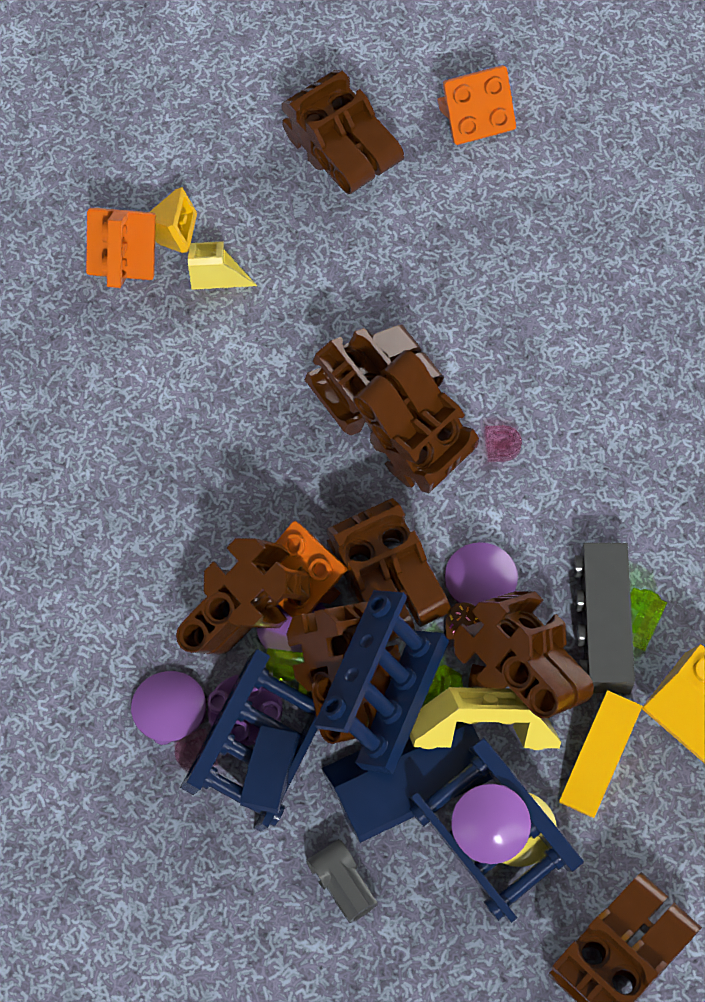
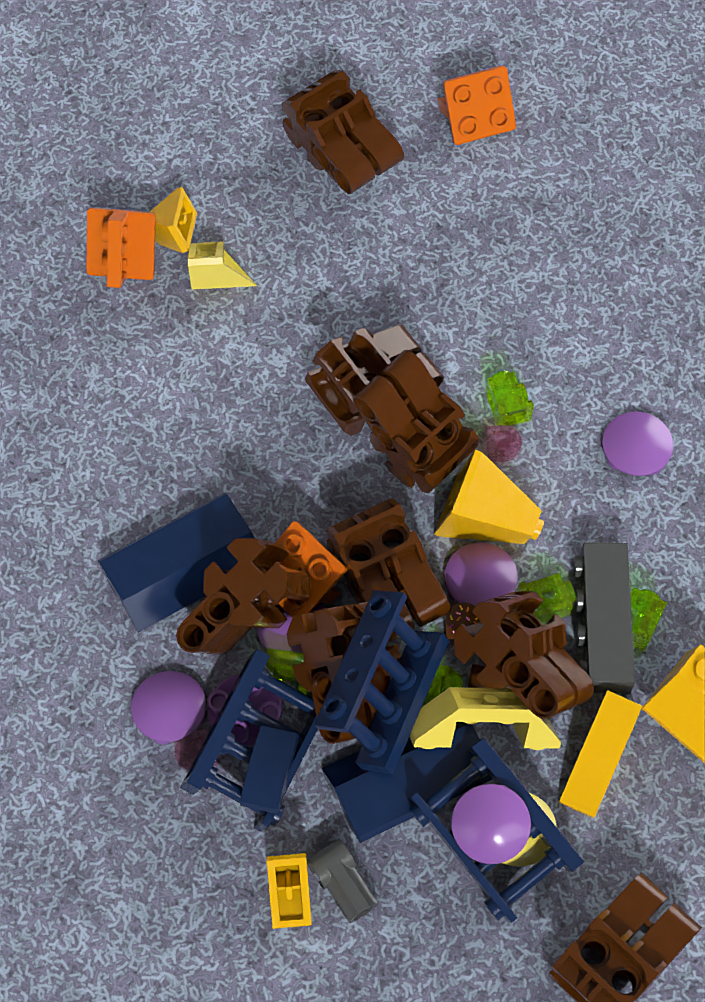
none -> dark blue slope [97,493,254,633]
none -> yellow slope [266,853,312,929]
none -> yellow slope [434,450,544,544]
none -> clear neon green brick [485,371,534,429]
none -> clear neon green brick [517,573,576,624]
none -> medium lavender dish [602,412,673,476]

